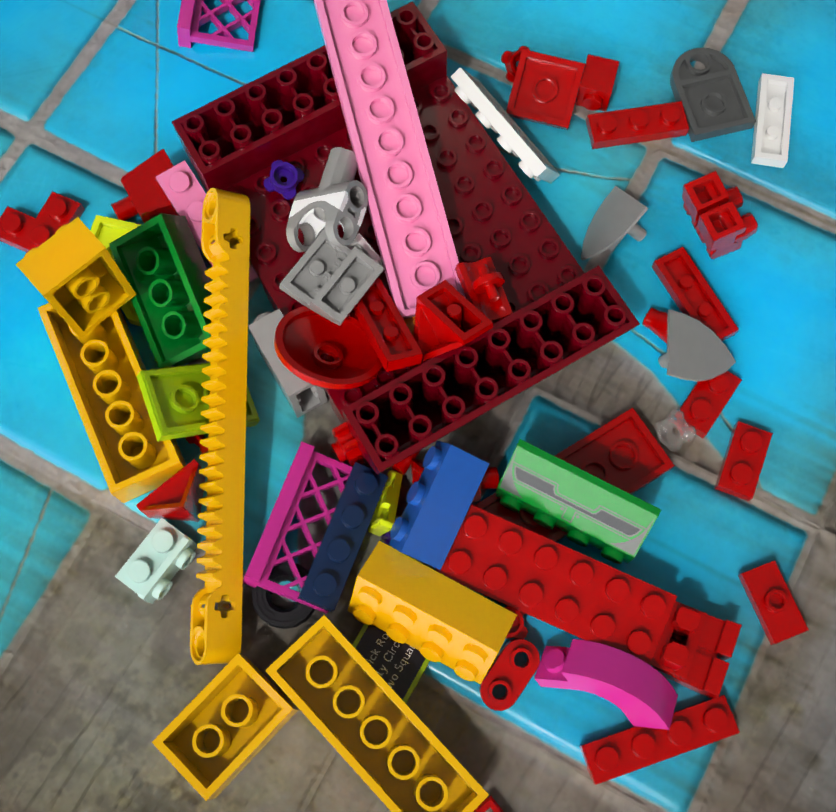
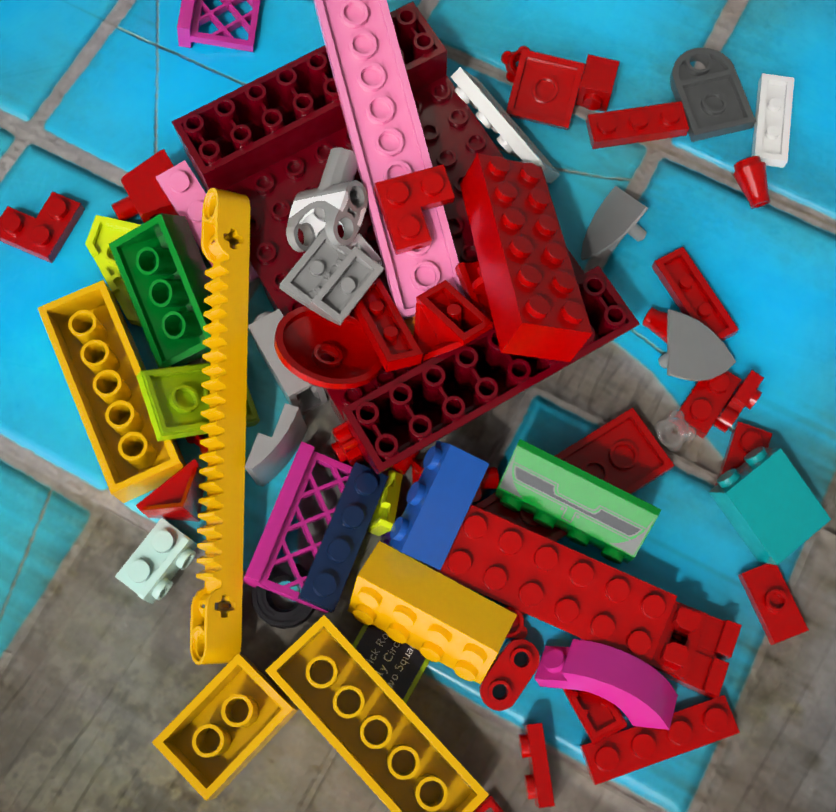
yellow brick [16,217,137,339] -> none
dark purple plate [264,160,304,200] -> none
red hips [682,171,758,259] -> none
none -> light grey slope [245,403,307,487]
none -> red plate [374,164,455,255]
none -> red brick [460,153,593,362]
none -> red plate [518,723,555,808]
none -> red plate [562,689,627,745]
none -> teal brick [709,447,831,565]
none -> red plate [713,370,764,433]
none -> red cone [733,156,771,209]

